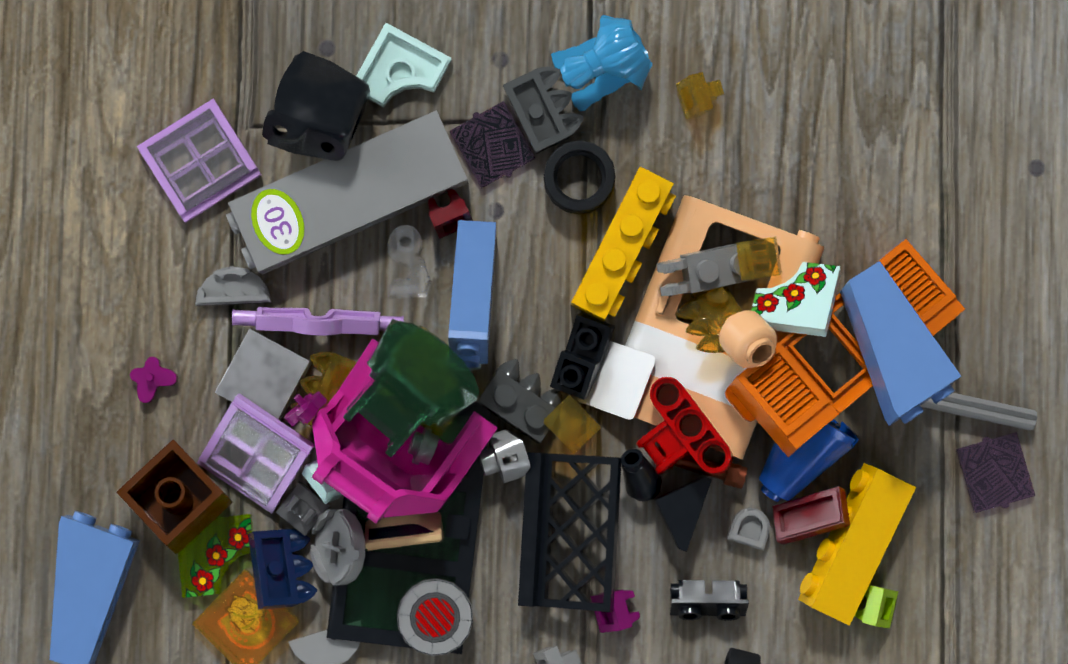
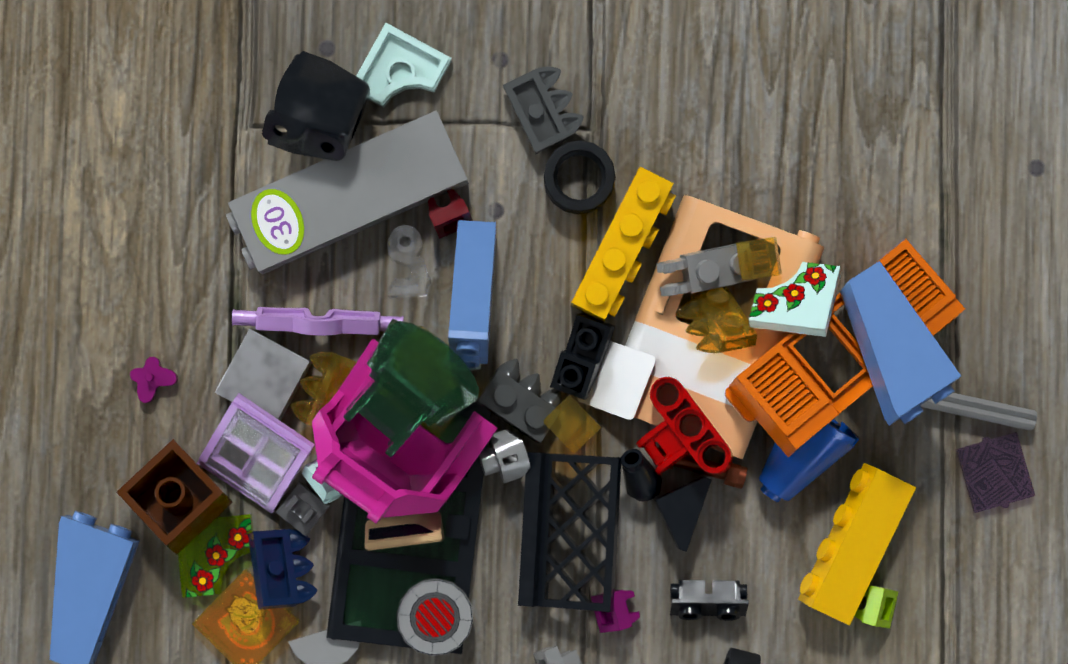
clear piece [137,98,262,223] -> none
light grey tile [195,266,272,306] -> none
magenta piece [284,391,327,427] -> none
light grey tile [310,509,365,585] -> none
flat silver plate [408,427,439,465] -> none
clear purple piece [450,101,536,189] -> none
dark azure piece [551,15,653,112] -> none
clear yellow tile [676,72,725,120] -> none
light nougat head [719,310,777,368] -> none
light grey tile [726,508,770,551] -> none
dark red tile [772,486,850,545] -> none

